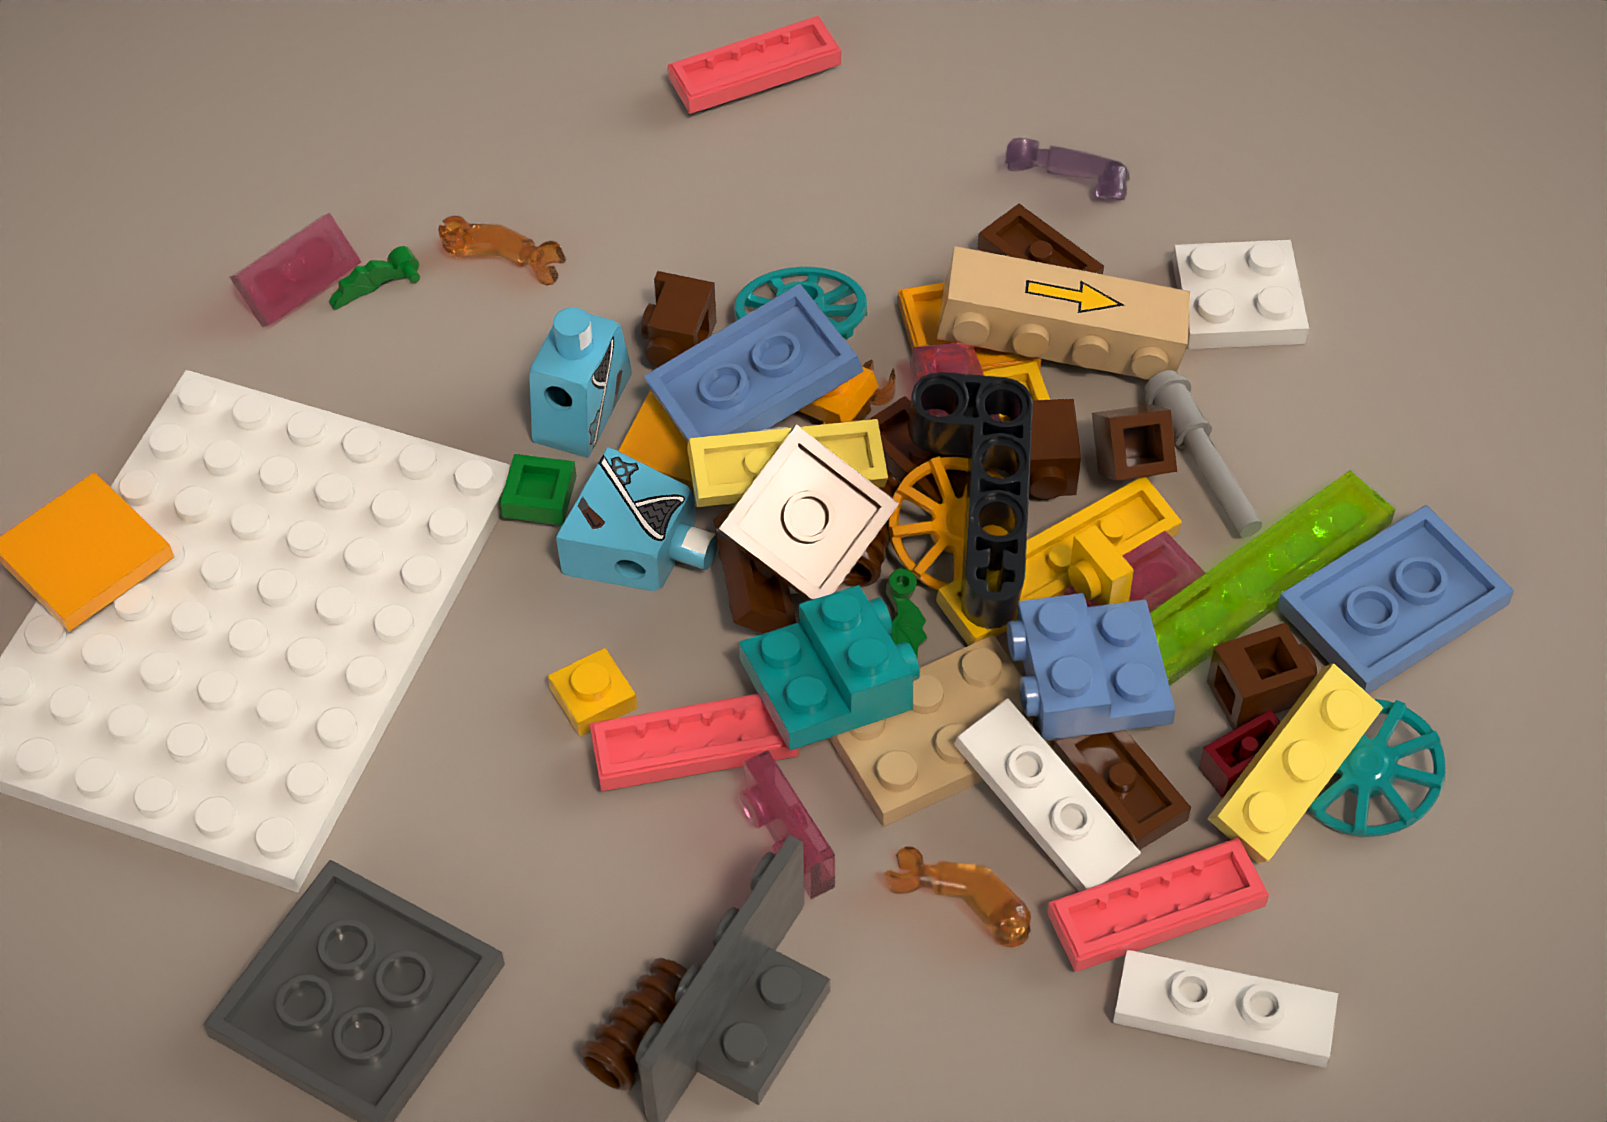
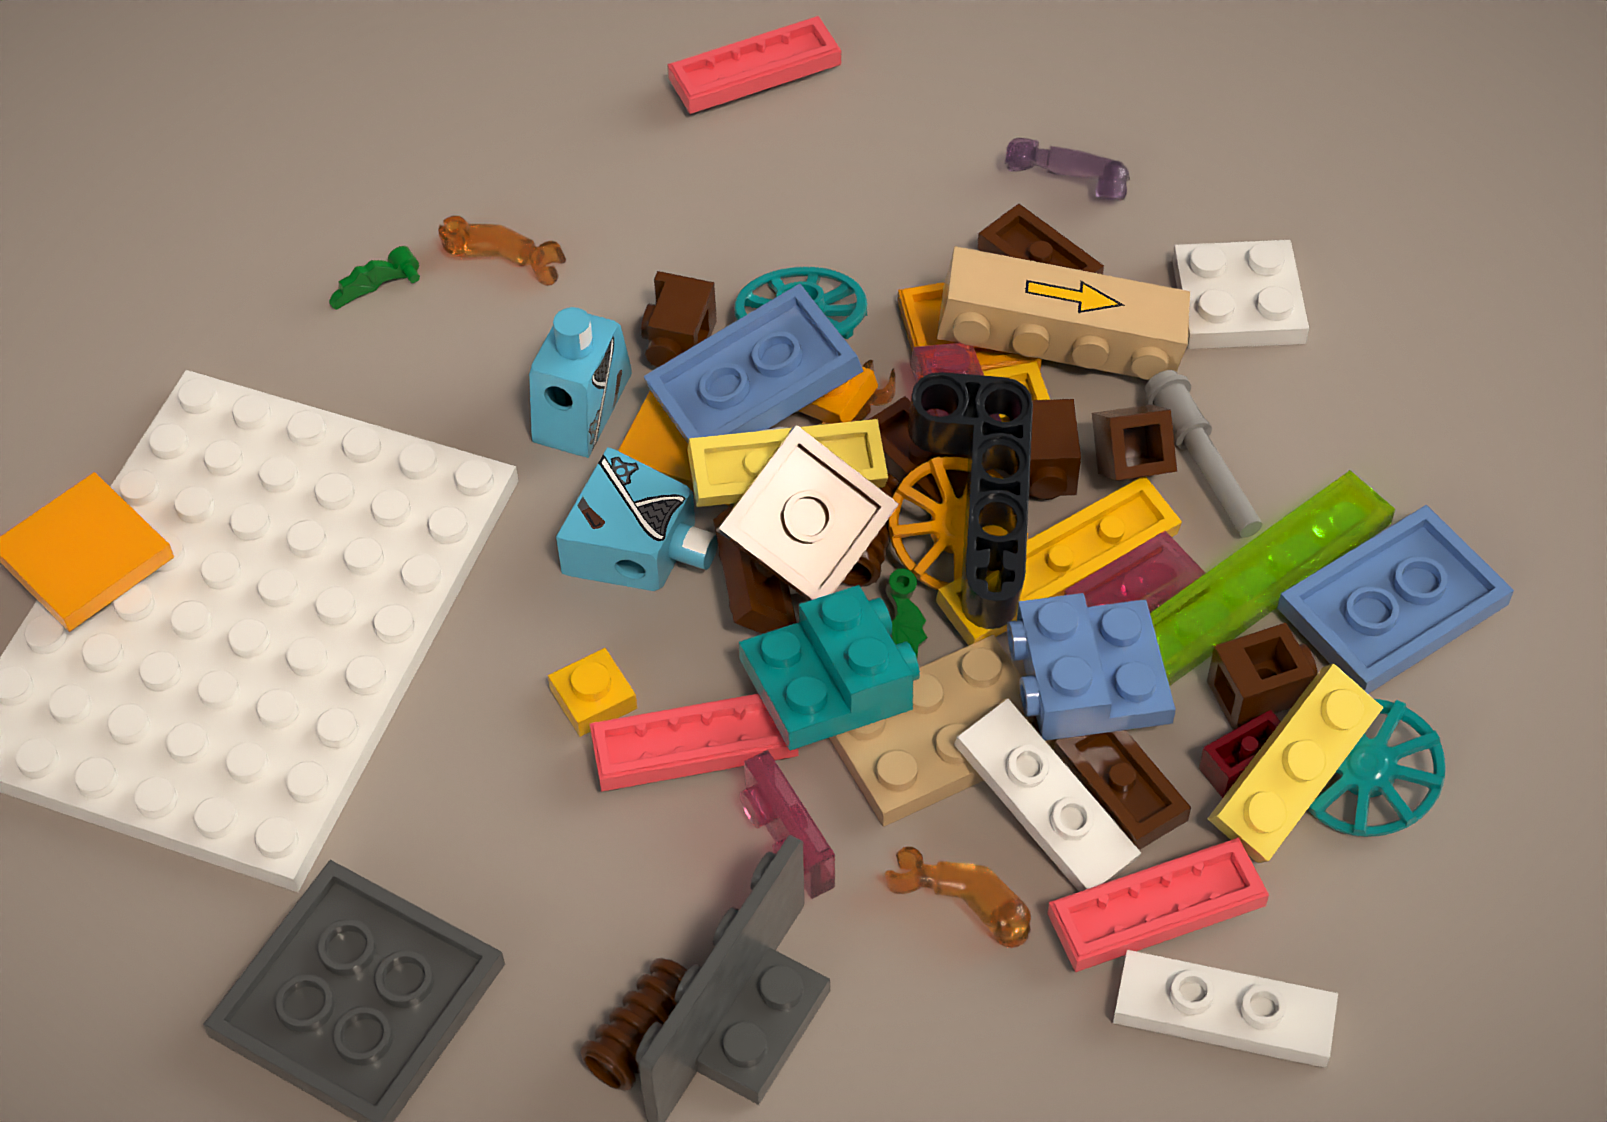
clear pink plate [229,213,361,327] -> none
green plate [500,454,577,525] -> none
yellow plate [1068,525,1134,606] -> none

